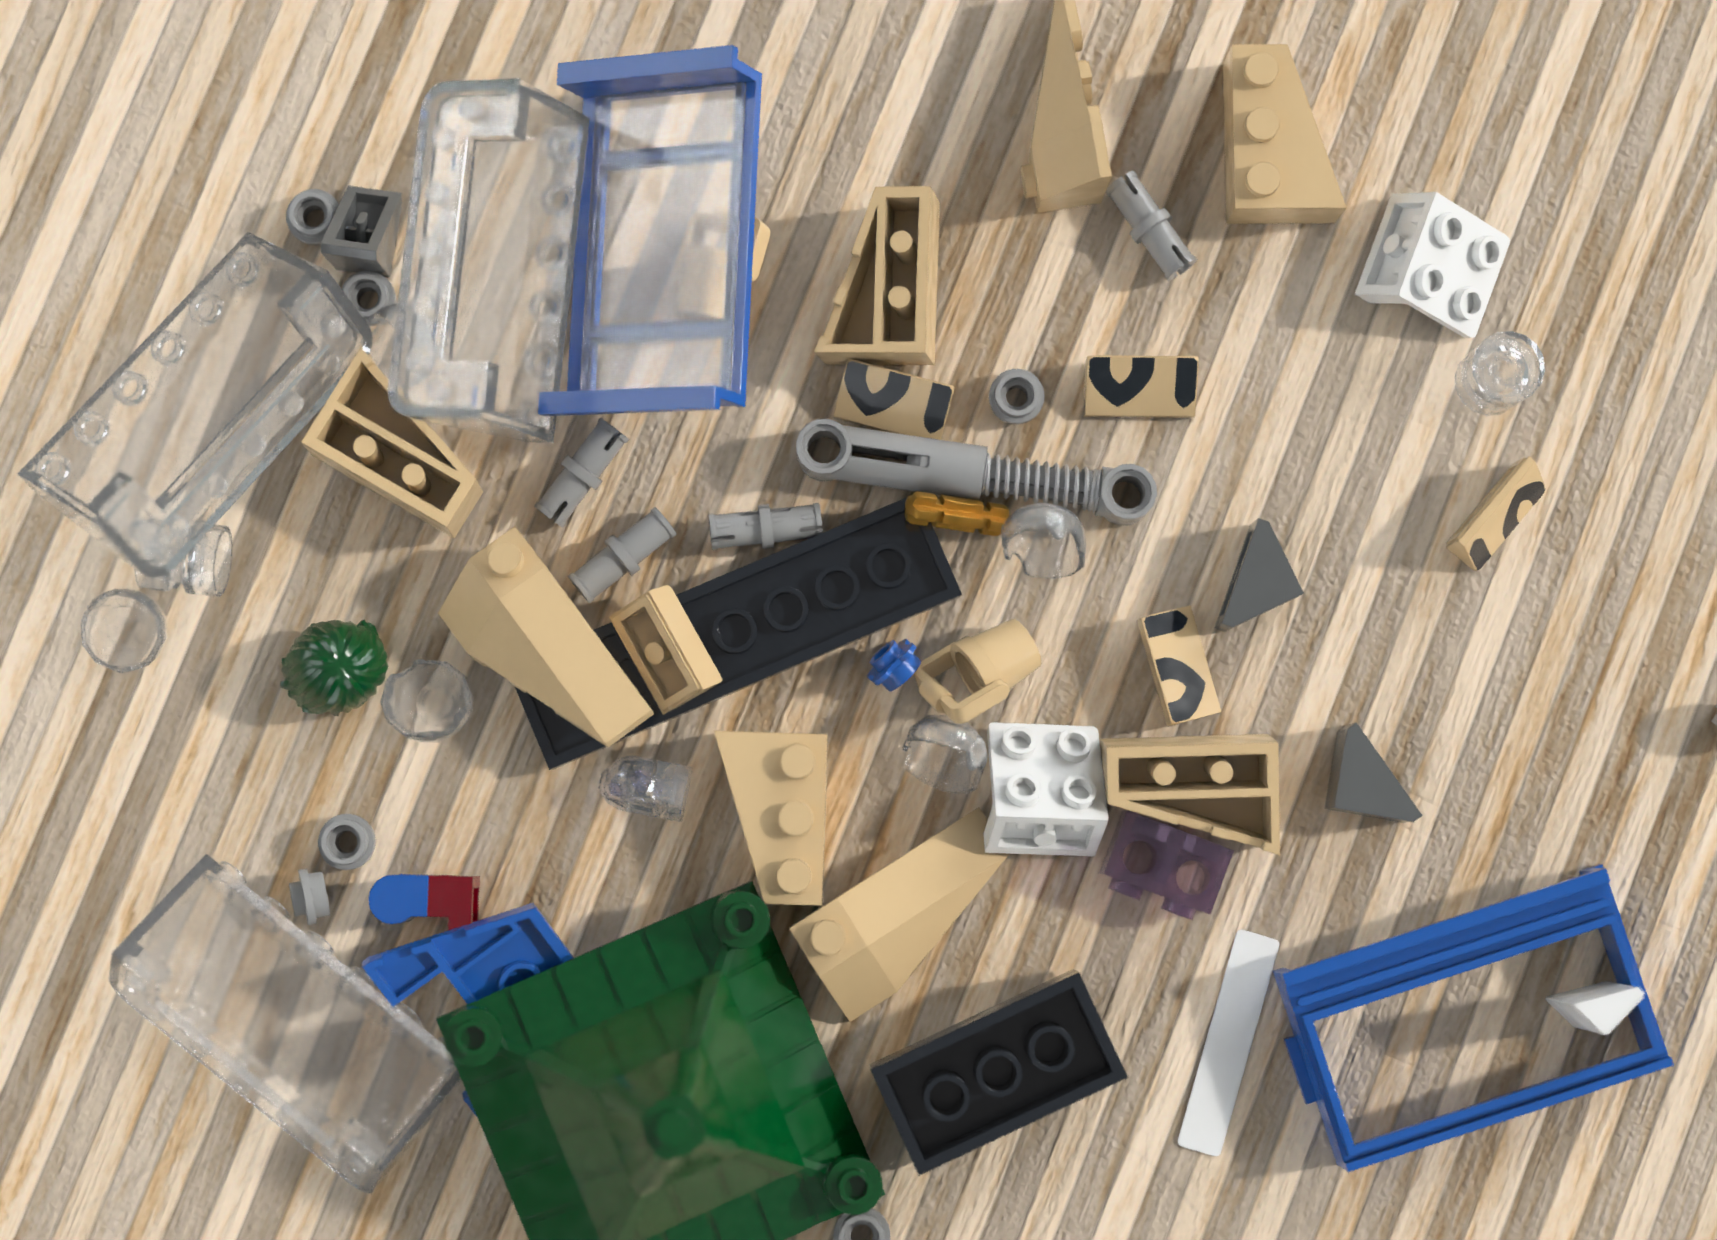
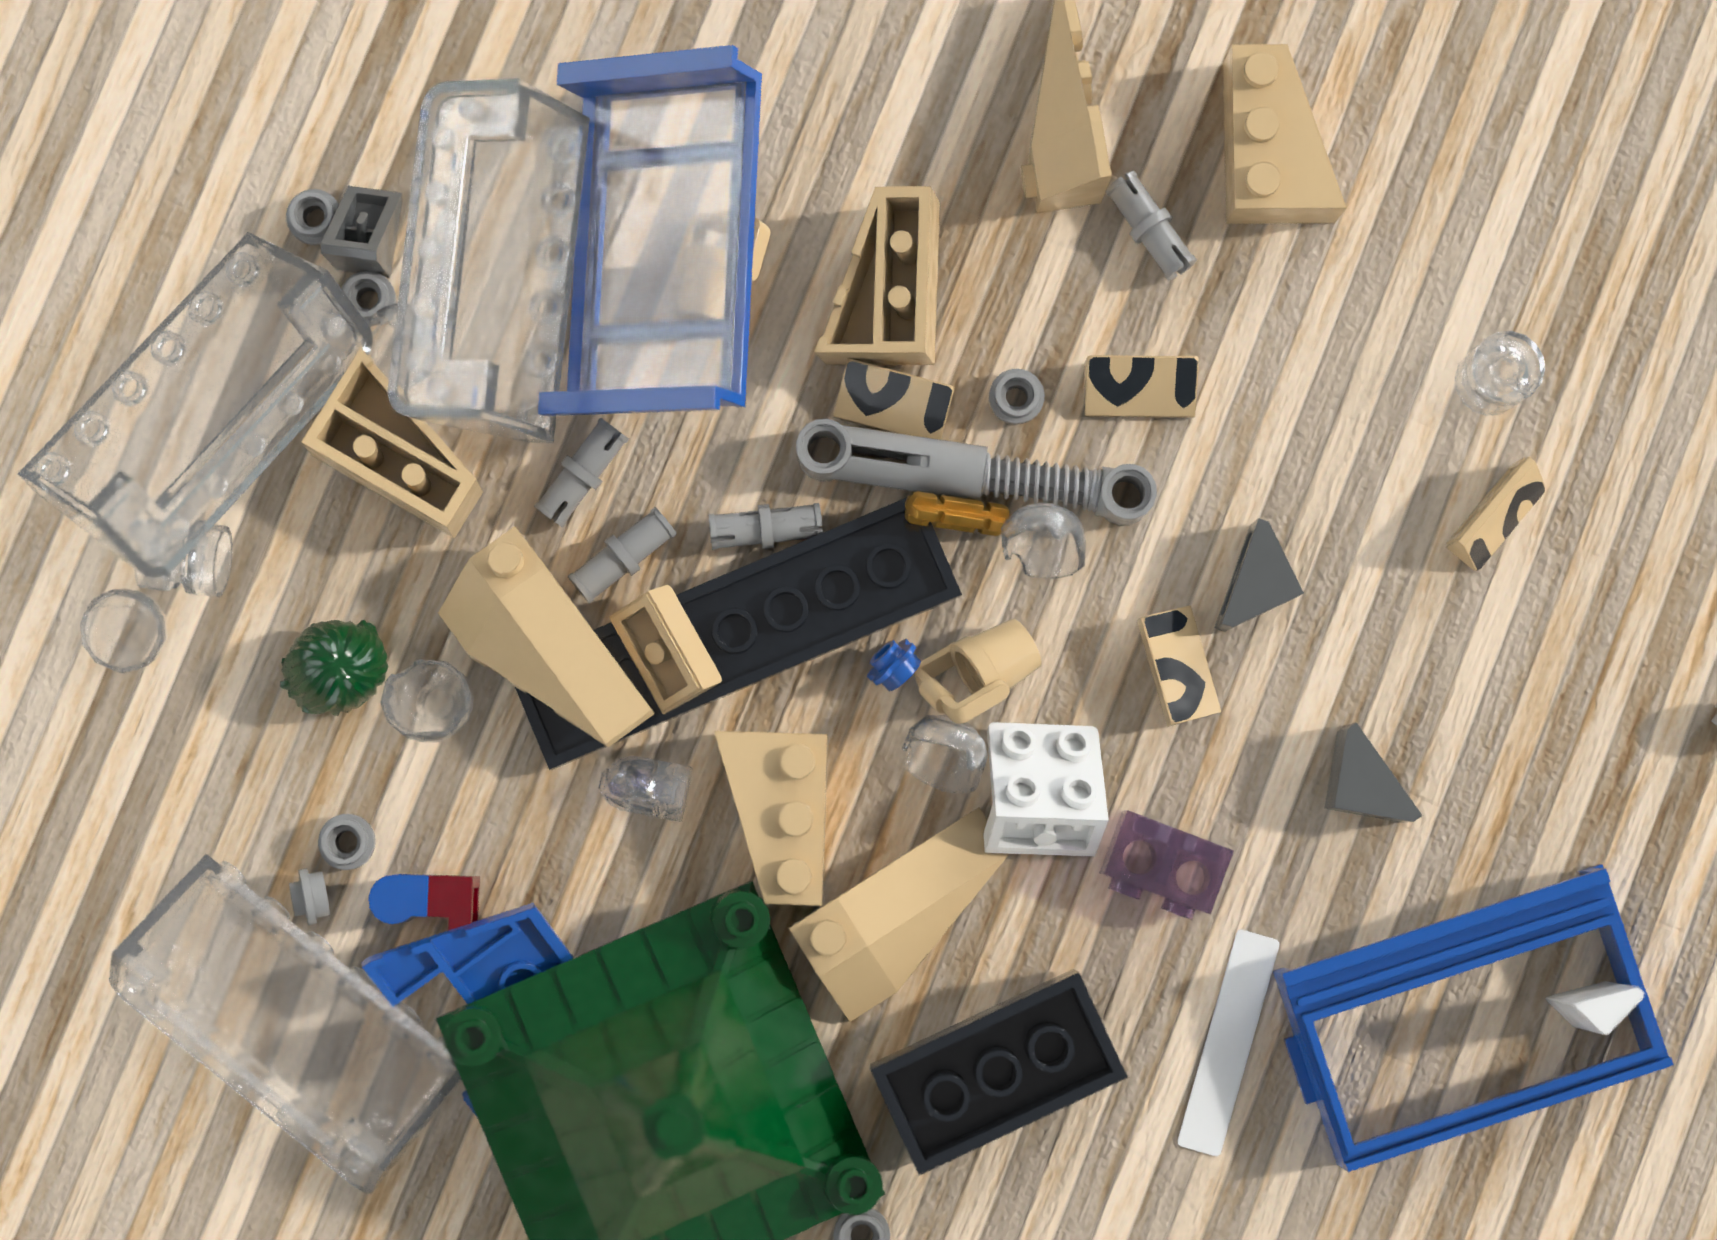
tan wedge [1100,734,1280,855] -> none
white bracket [1355,192,1510,338] -> none

